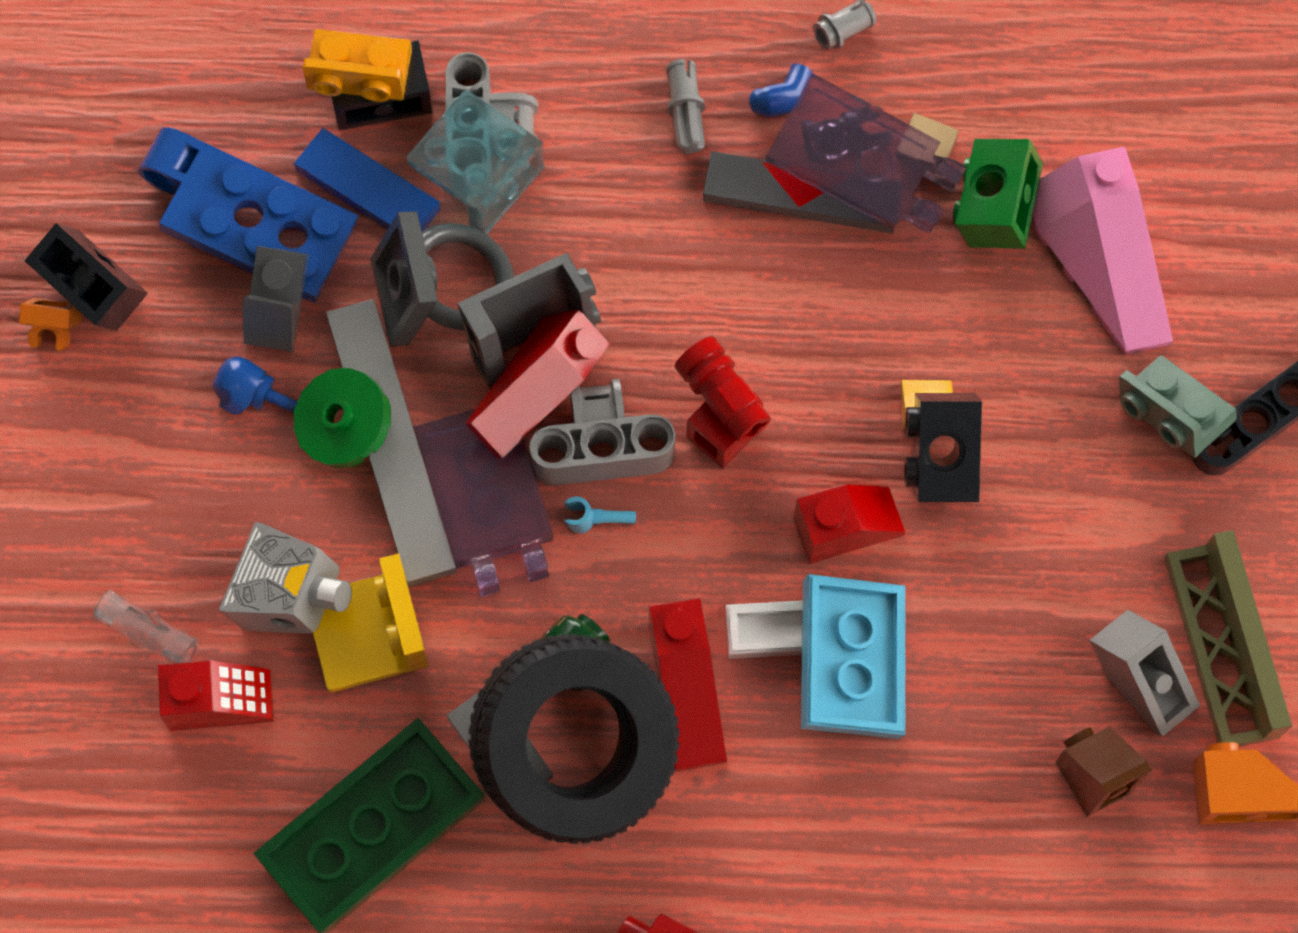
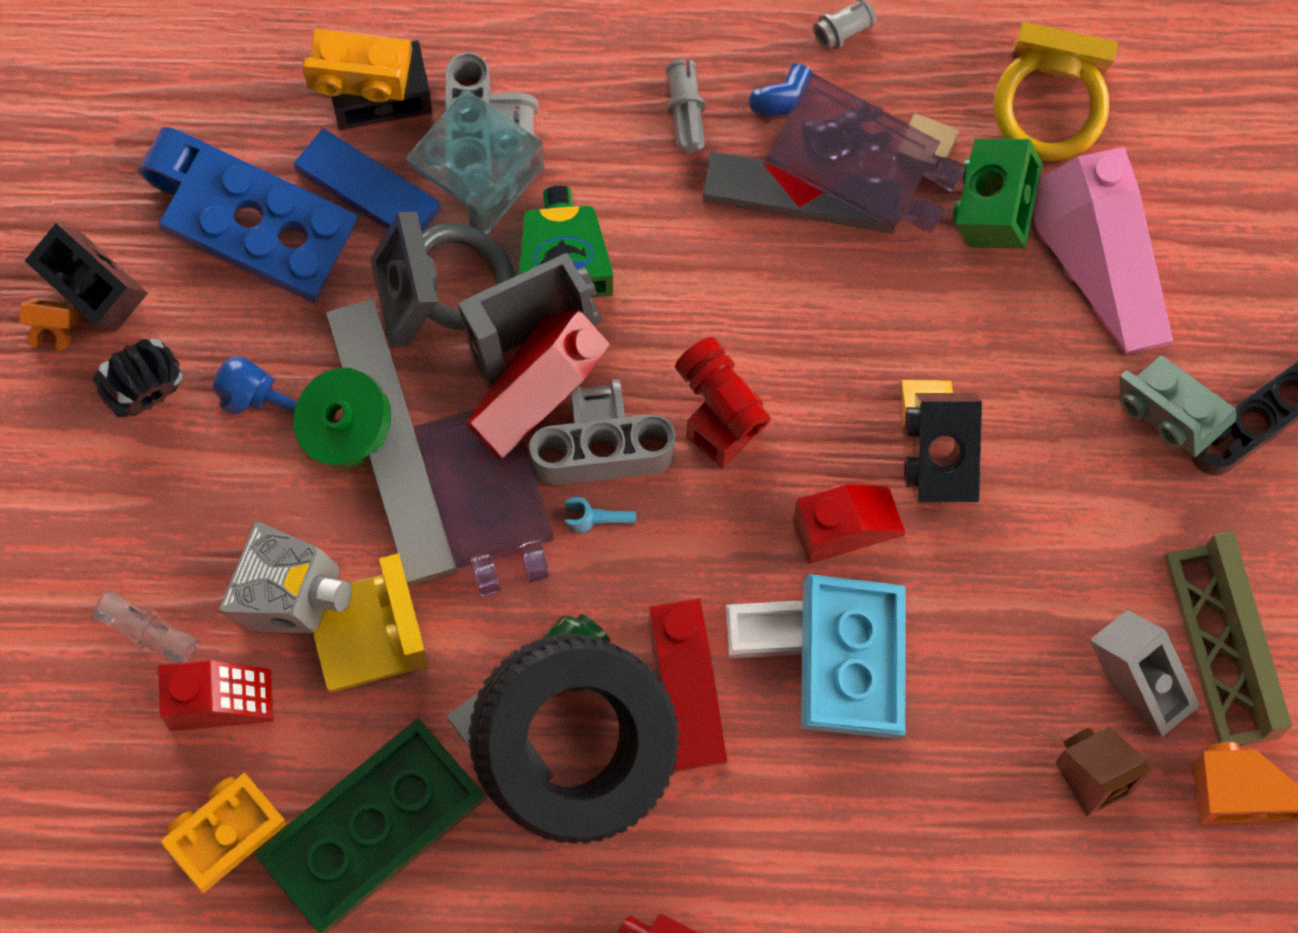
dark grey slope [242,246,309,352] -> none
none -> black gear [93,338,184,417]
none -> light orange bracket [160,772,287,893]
none -> green torso [519,185,613,297]
none -> yellow tile [994,22,1119,162]

